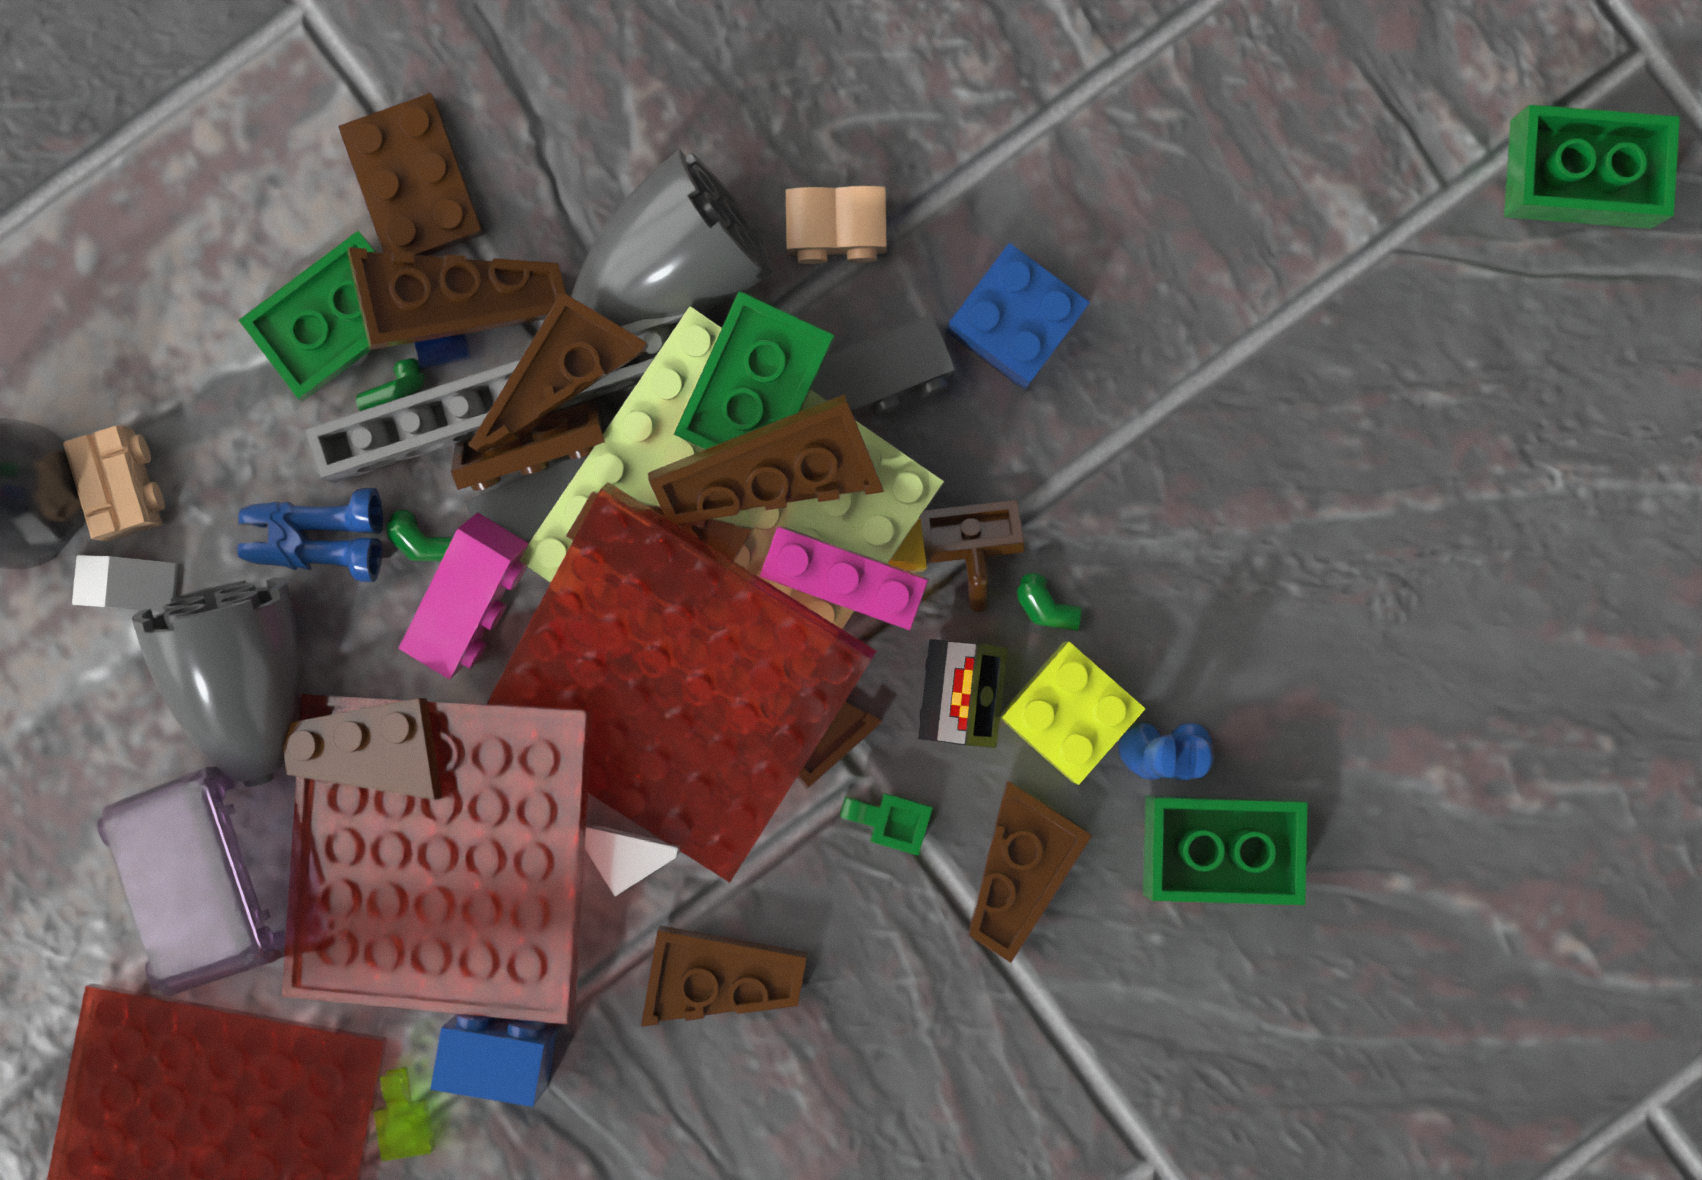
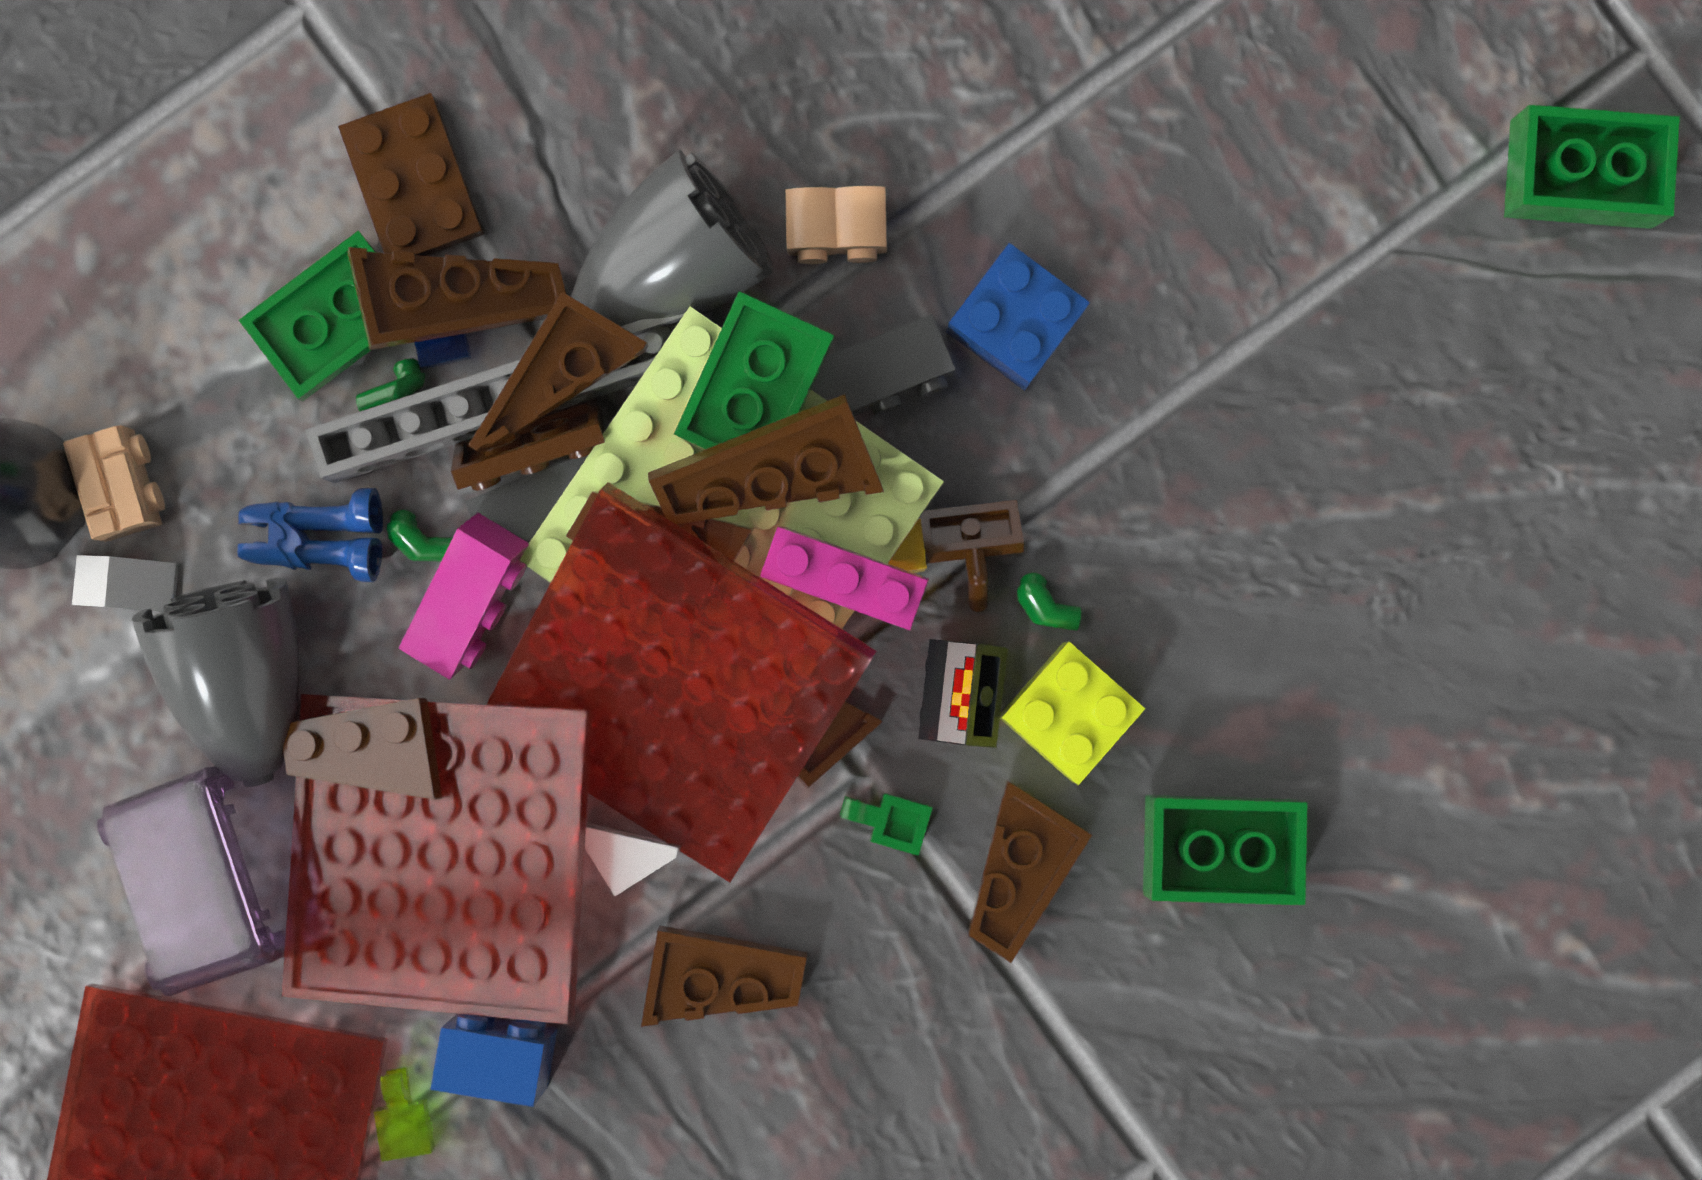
blue piece [1118,722,1214,781] -> none

